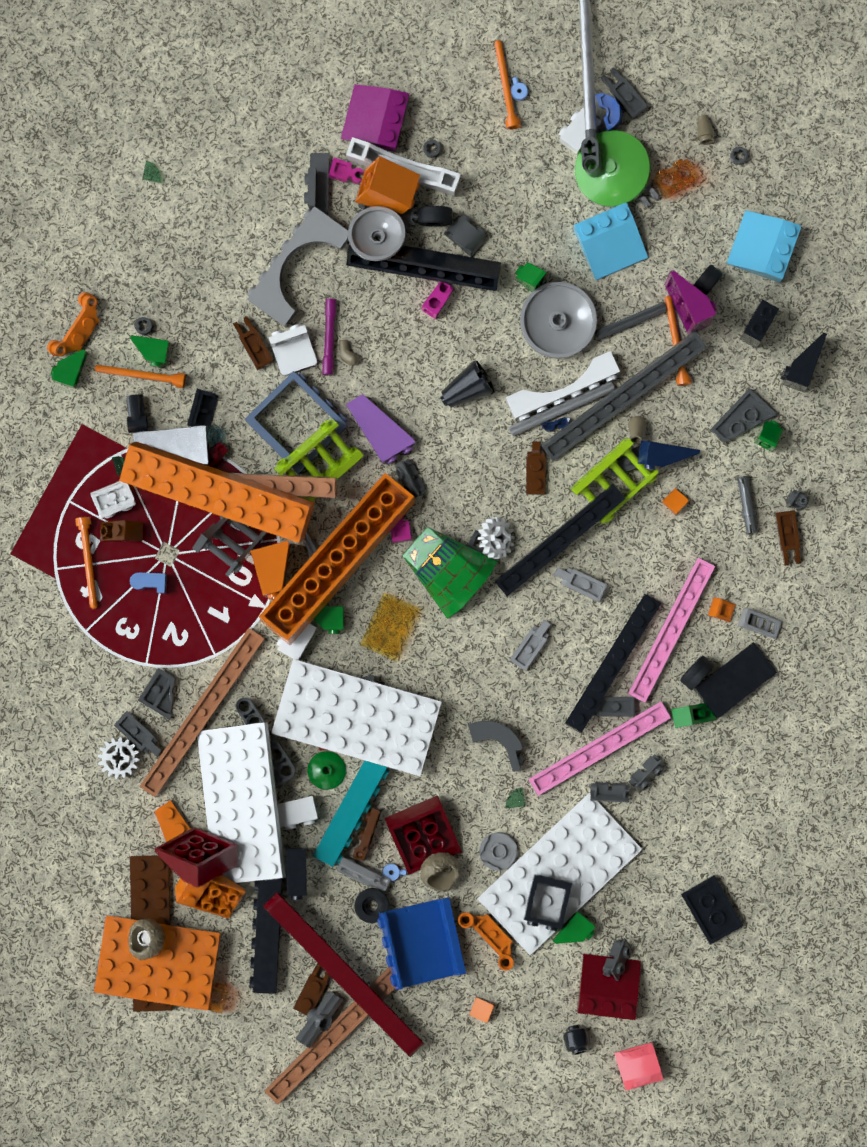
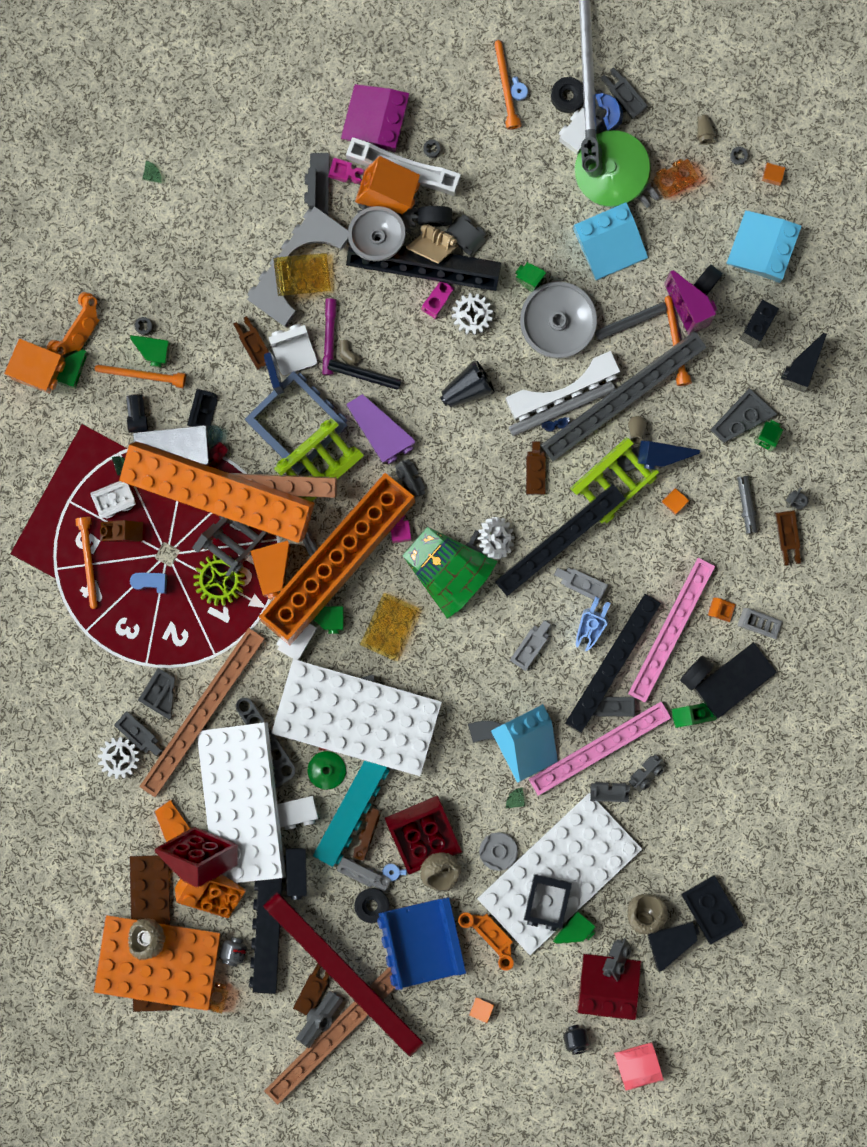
none -> orange slope [4,338,65,394]
none -> lime gear [193,554,245,606]
none -> dark grey head [220,937,247,967]
none -> dark blue tile [264,352,285,395]
none -> clear yellow plate [273,253,331,296]
none -> black axle [327,359,401,390]
none -> tan hinge [406,224,459,264]
none -> white gear [452,293,493,335]
none -> medium azure slope [491,704,558,783]
none -> black tyre [551,77,584,113]
none -> light blue hinge [576,597,611,651]
none -> dark tan hair [627,894,668,935]
none -> black slope [647,921,700,972]
none -> orange slope [762,163,785,186]

